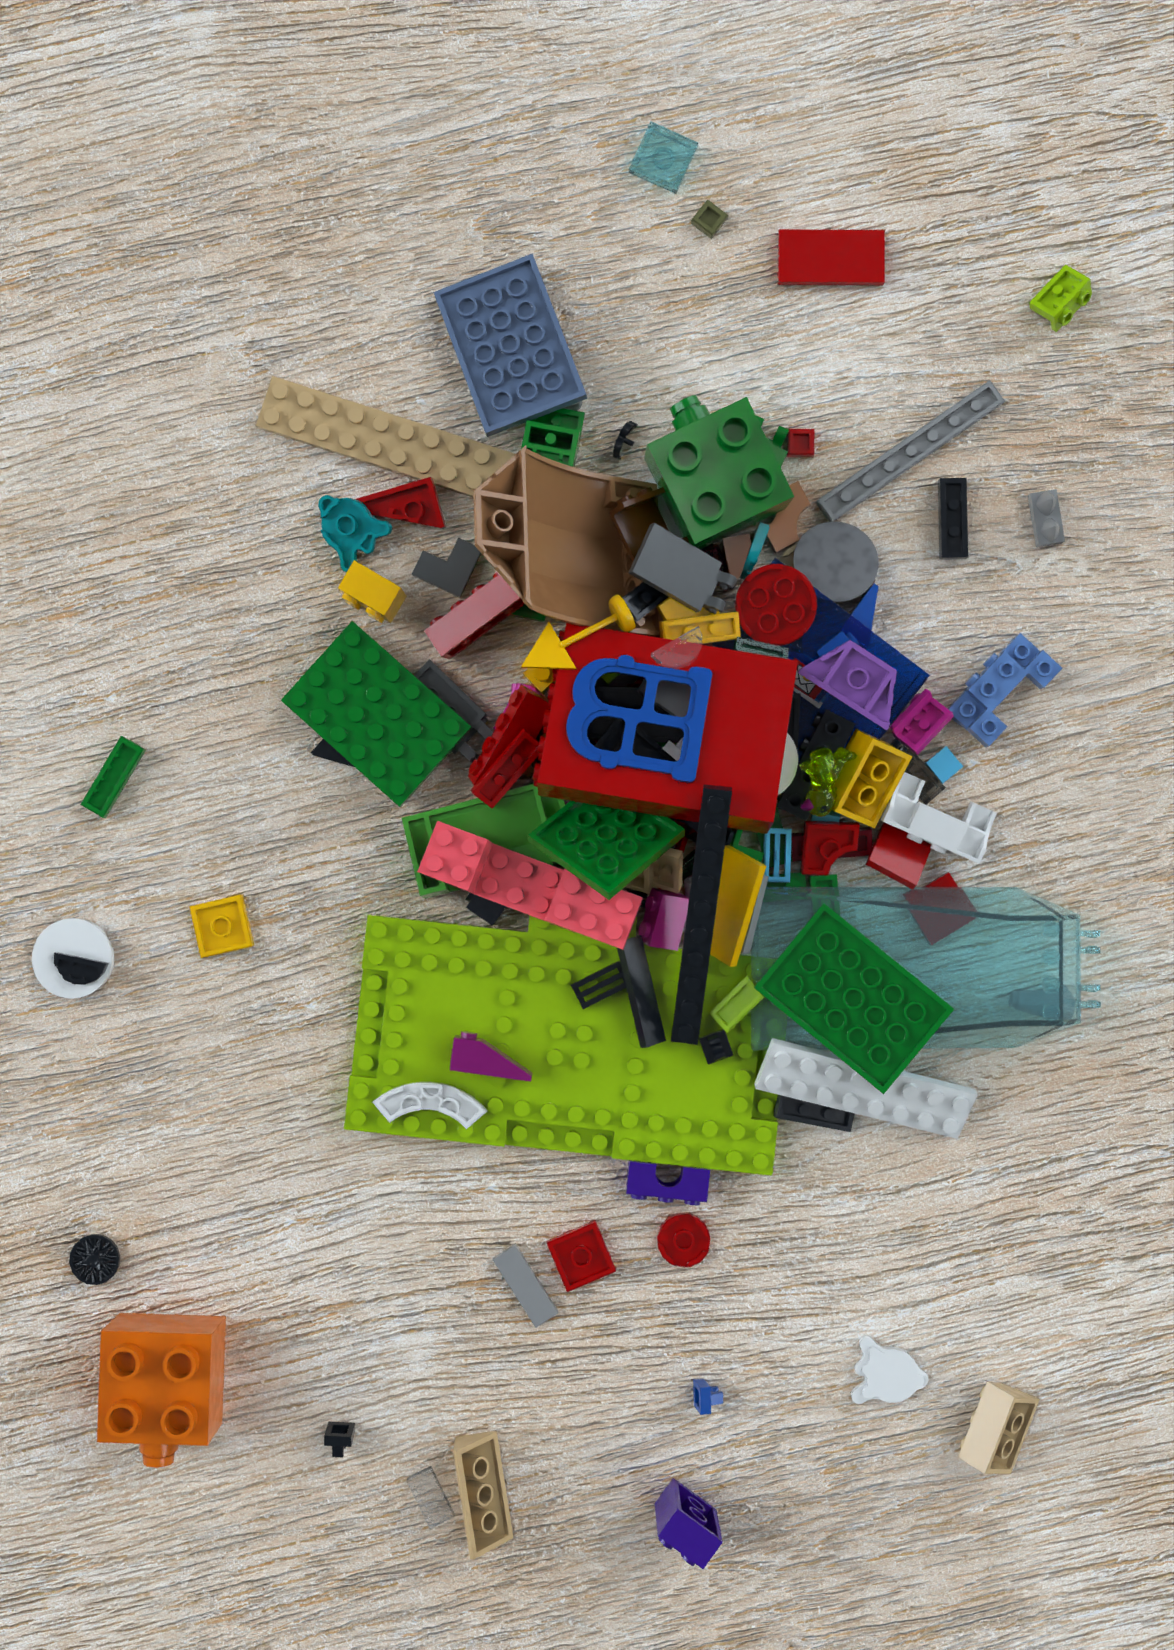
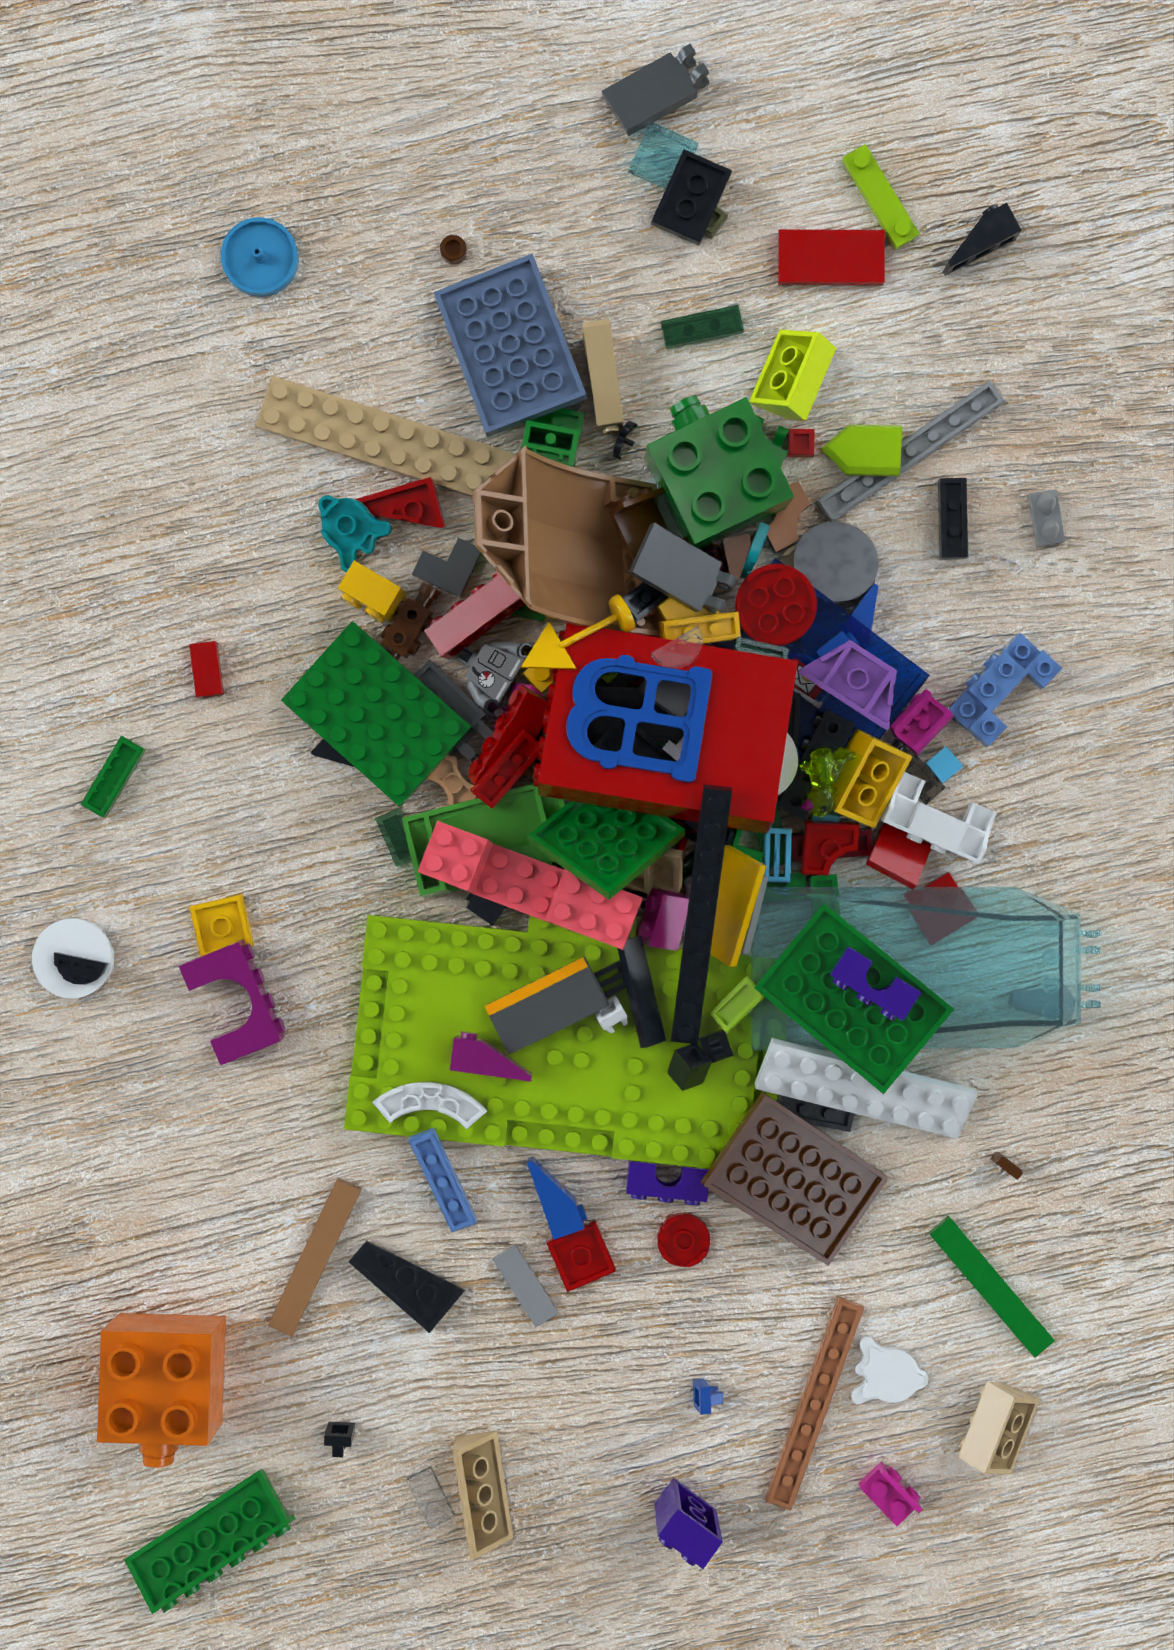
black wheel [69,1234,120,1285] -> none
lime bracket [1029,264,1092,332] -> none
none -> green bracket [124,1468,296,1614]
none -> magenta arch [179,939,286,1066]
none -> red tile [189,641,224,698]
none -> dark azure piece [221,217,299,297]
none -> medium nougat tile [268,1178,362,1337]
none -> black wing [348,1240,465,1333]
none -> clear green tile [375,808,412,867]
none -> reddish brown brick [381,582,441,660]
none -> medium blue tile [408,1128,477,1232]
none -> light nougat tile [427,755,478,805]
none -> reddish brown tile [440,235,467,264]
none -> light grey torso [458,641,533,720]
none -> dark grey slope [484,956,609,1055]
none -> blue slope [527,1156,588,1239]
none -> tan slope [582,319,624,435]
none -> white tile [594,995,628,1033]
none -> dark grey tile [602,44,709,136]
none -> black tile [651,149,732,246]
none -> clear green tile [660,305,744,349]
none -> black panel [667,1044,712,1091]
none -> plate [701,1092,889,1266]
none -> neon yellow slope [749,330,836,421]
none -> nougat tile [765,1296,864,1511]
none -> lime tile [821,425,902,477]
none -> dark purple arch [830,946,921,1021]
none -> lime plate [842,144,920,250]
none -> dark pink bracket [858,1462,923,1526]
none -> green tile [928,1216,1055,1358]
none -> black slope [943,203,1022,276]
none -> reddish brown tile [990,1152,1023,1180]

